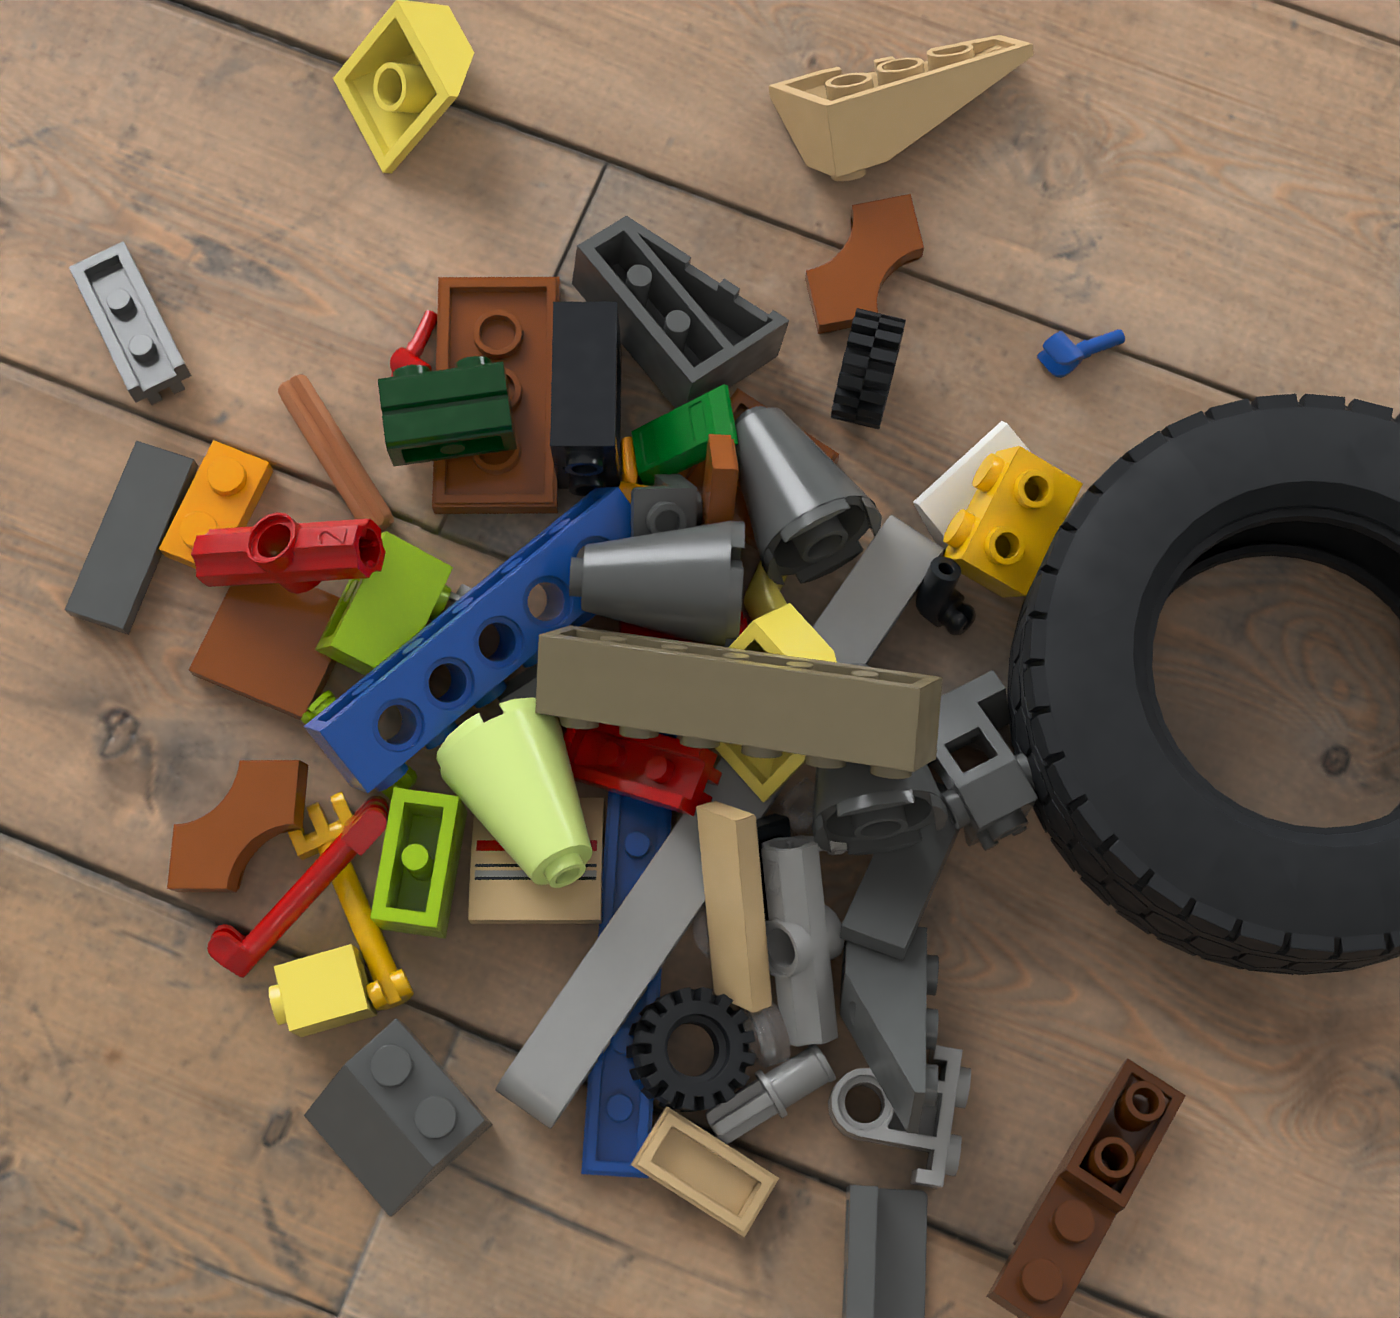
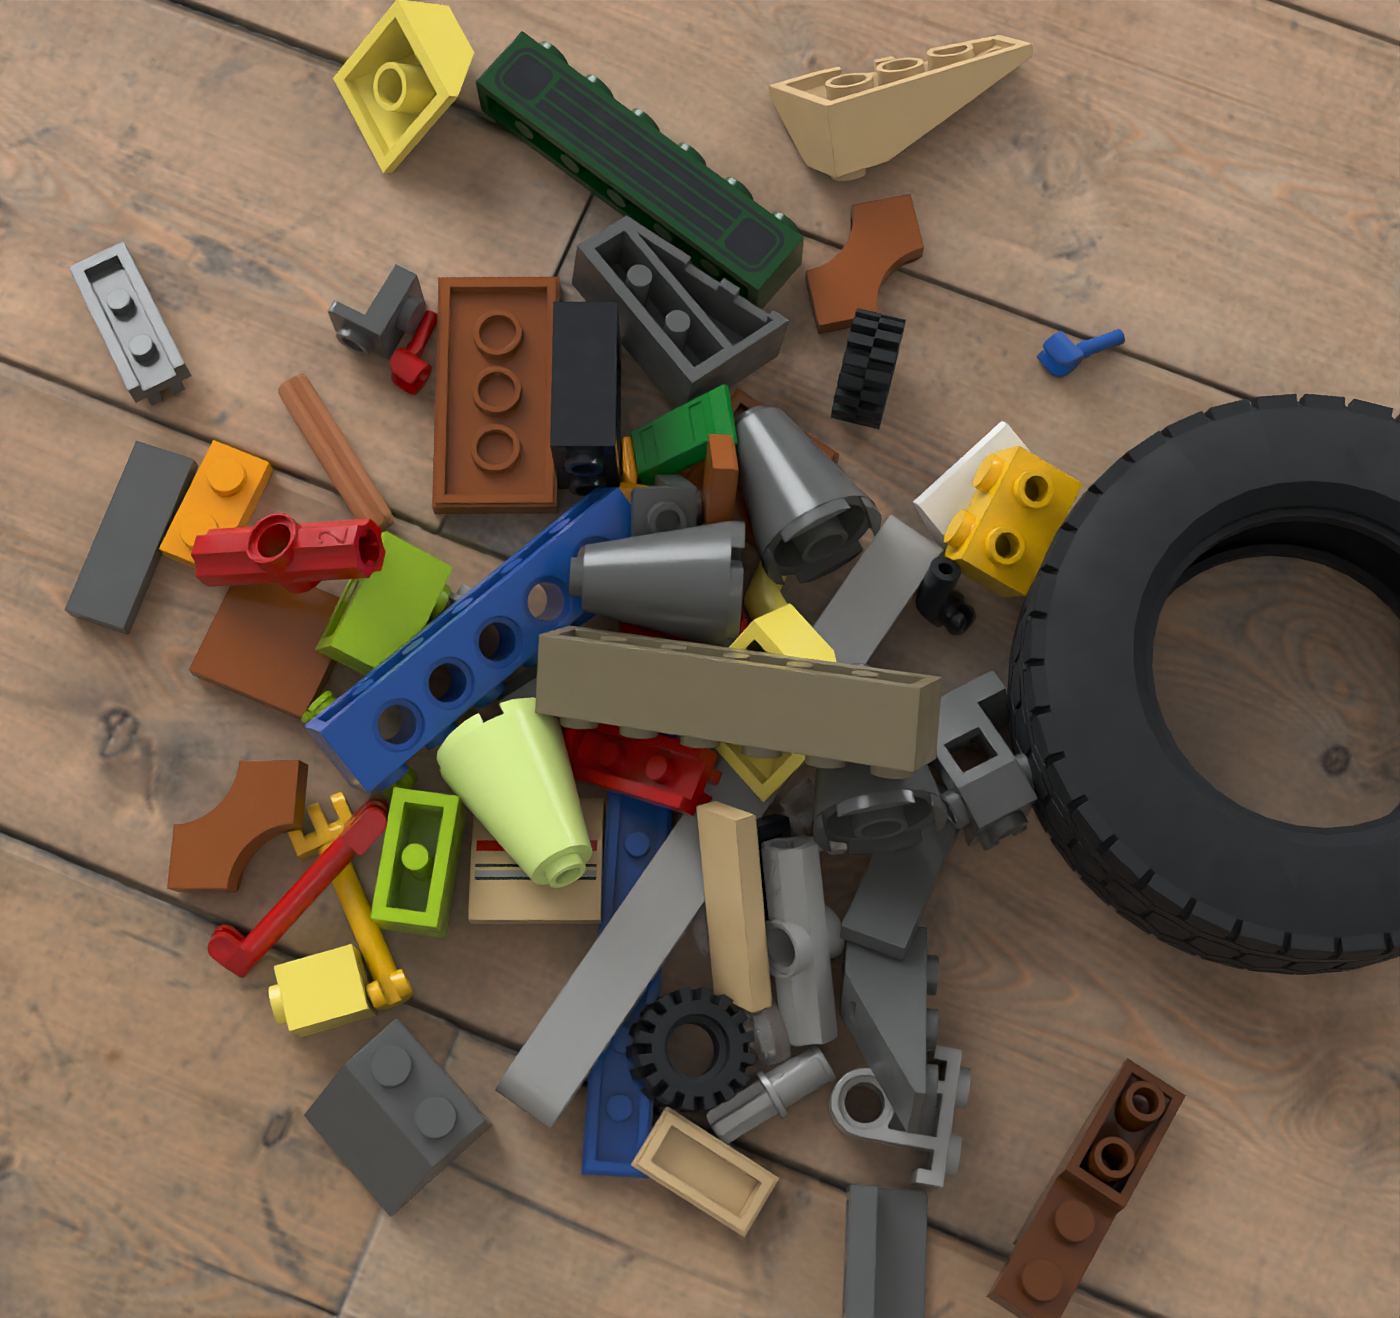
dark green brick [378,356,517,467] -> none
none -> dark grey bracket [327,264,426,360]
none -> brick [476,31,804,310]

